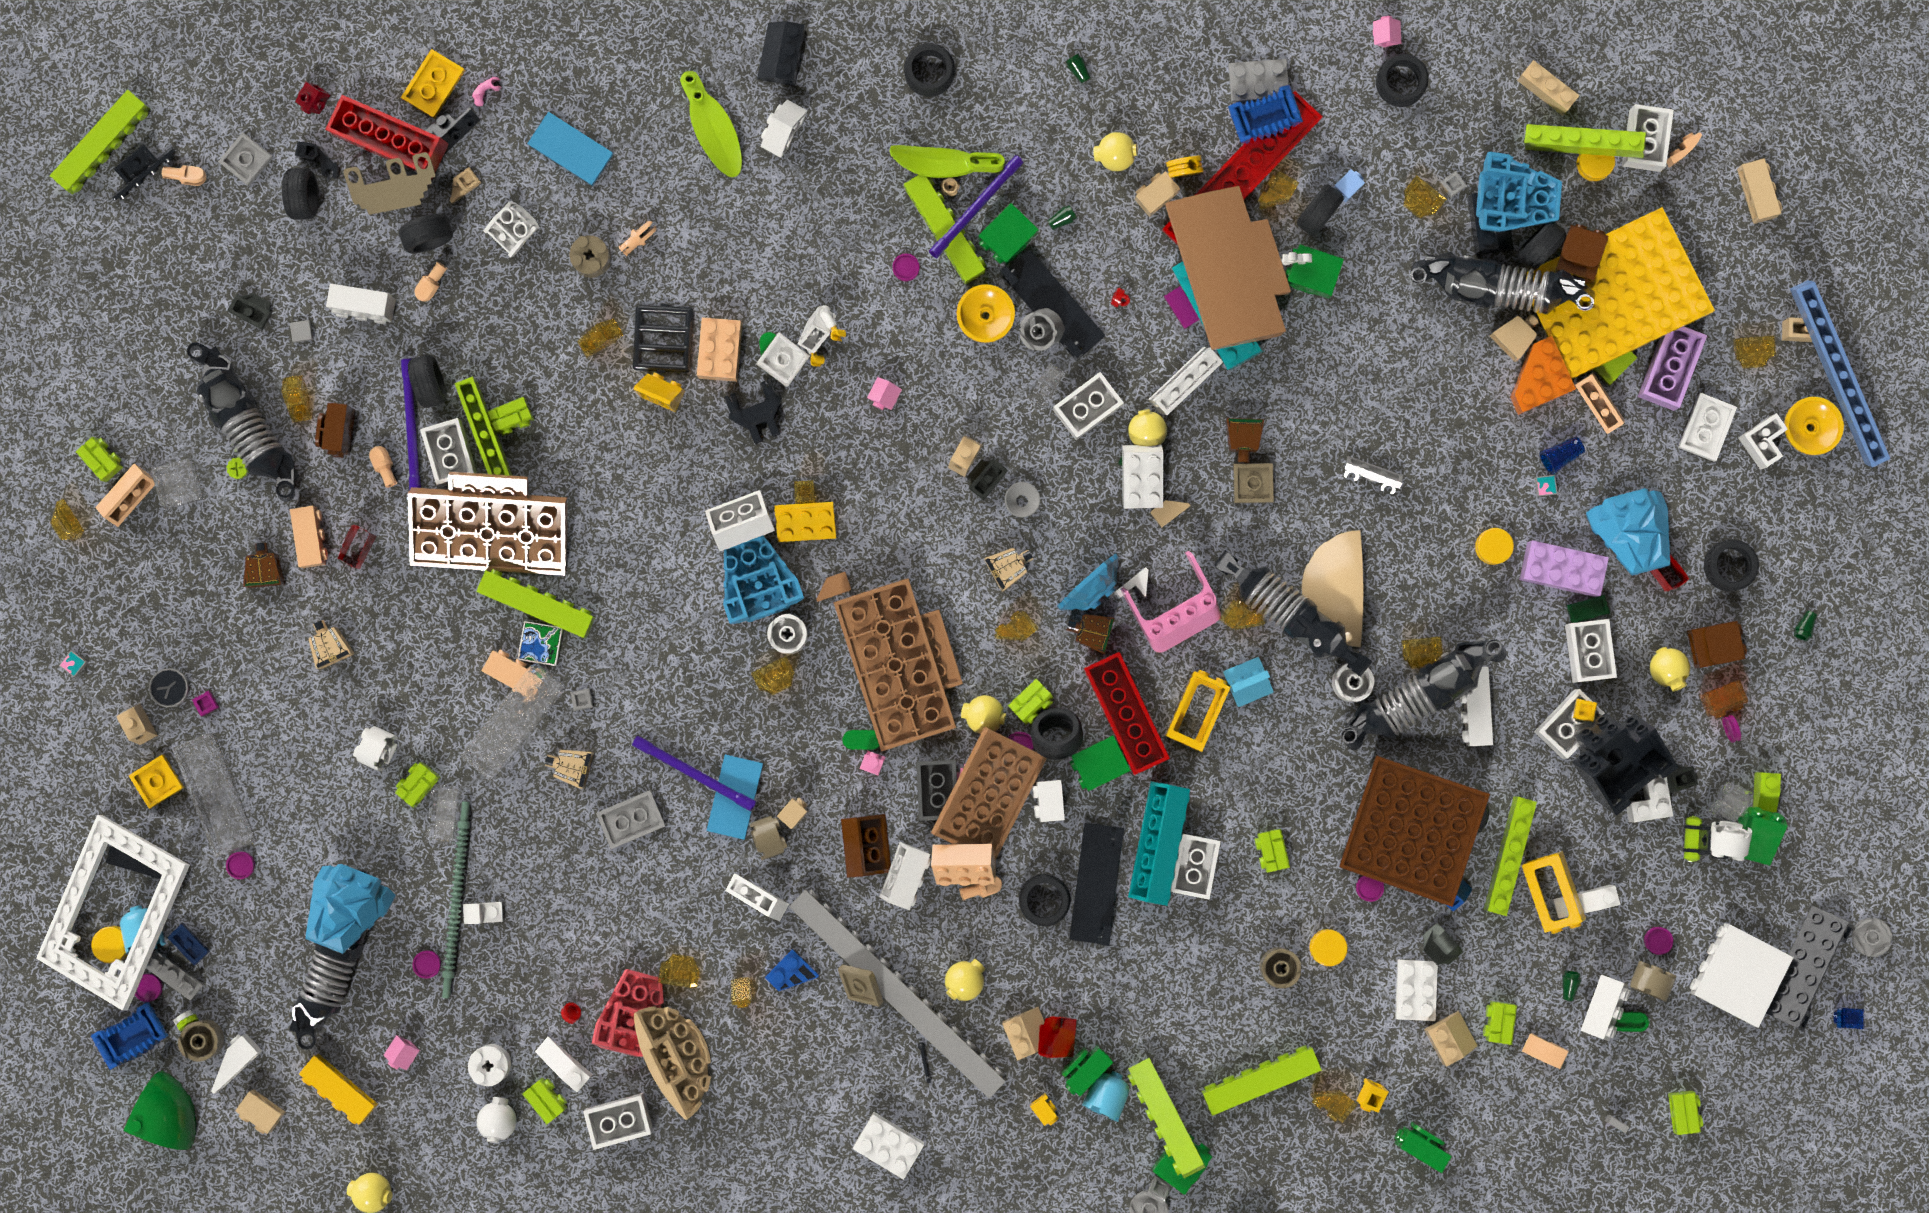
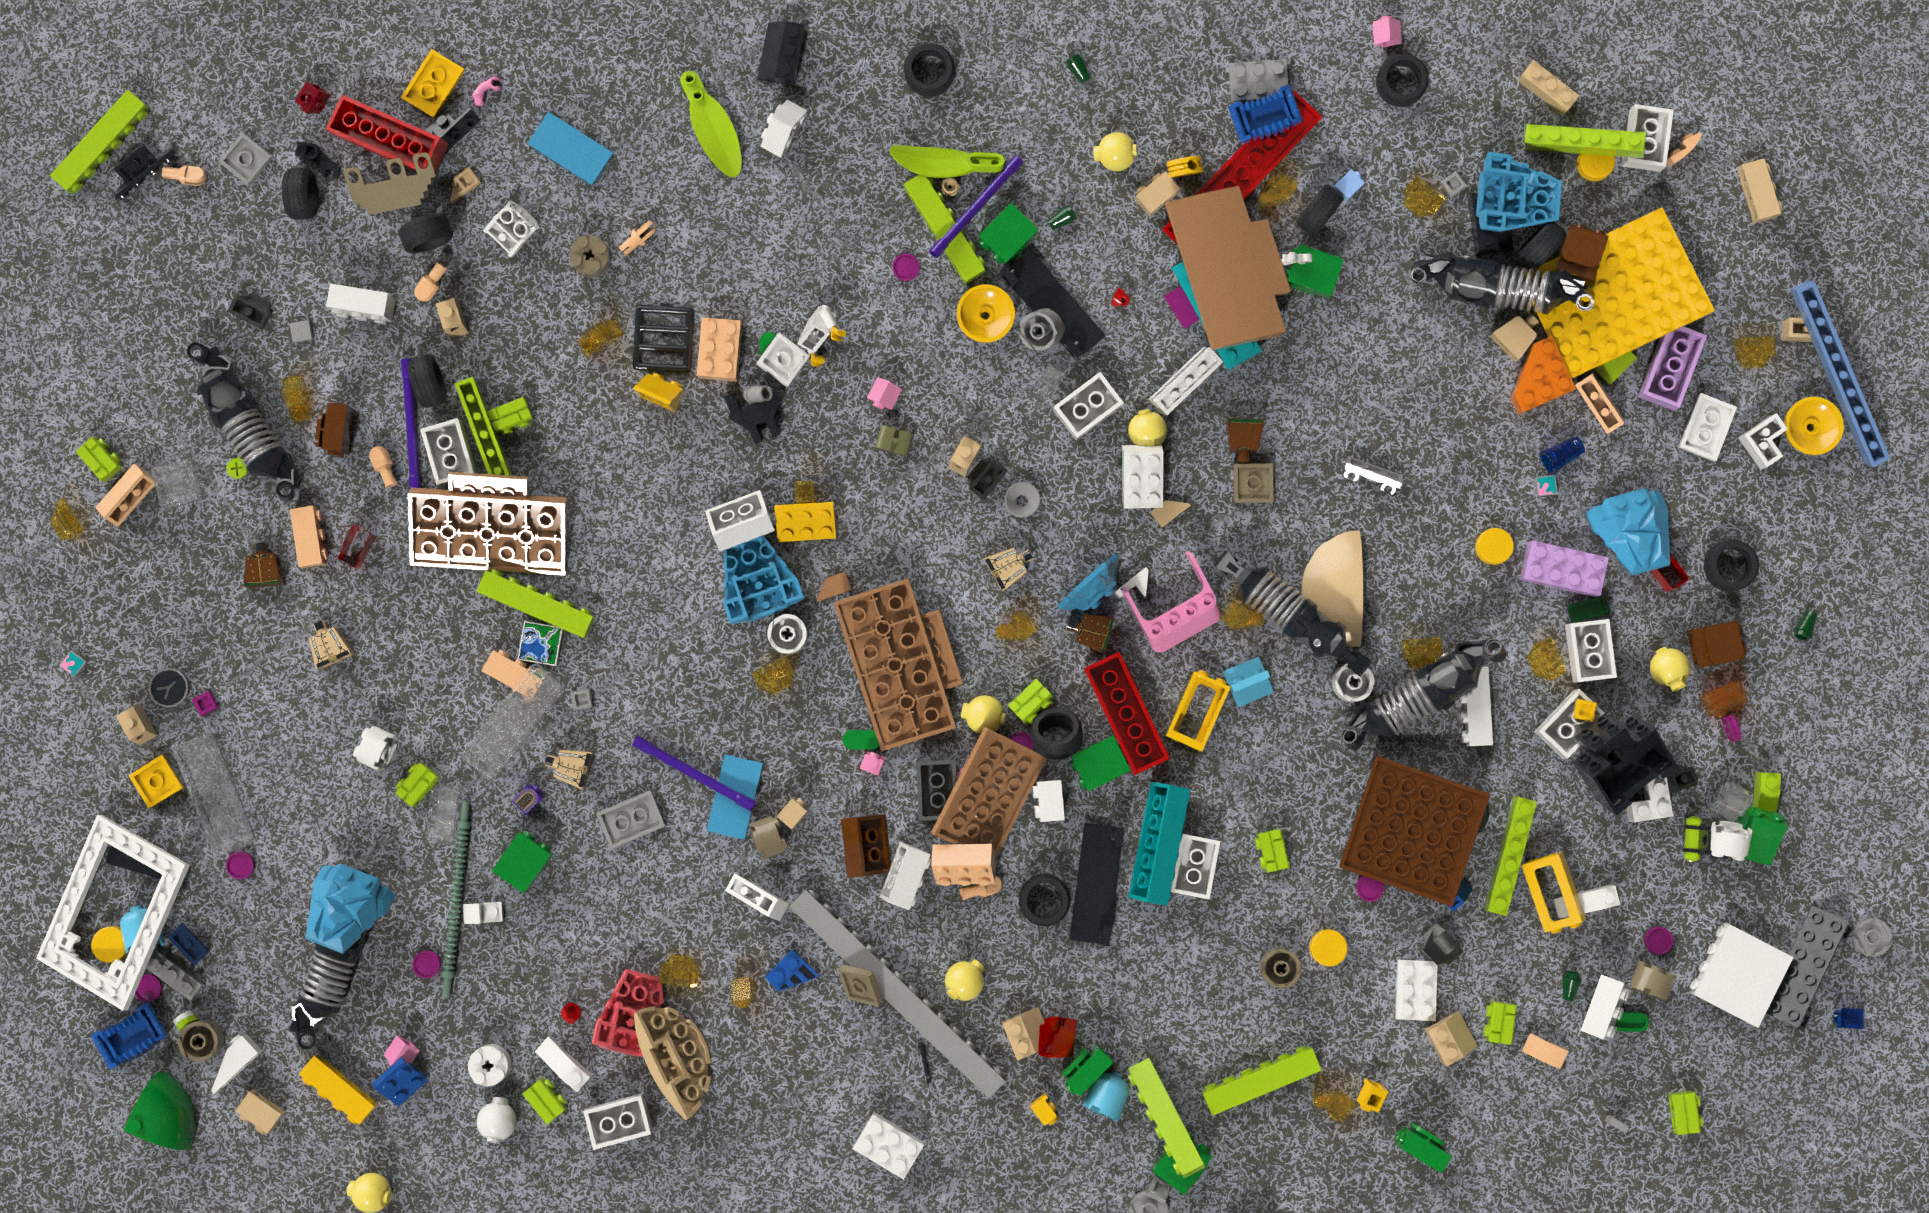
none -> blue plate [372,1057,428,1107]
none -> tan torso [436,298,469,339]
none -> green brick [492,831,554,894]
none -> brick [512,784,544,815]
none -> light grey piece [743,385,773,404]
none -> olive piece [875,425,914,457]
none -> clear yellow slope [1526,637,1568,681]

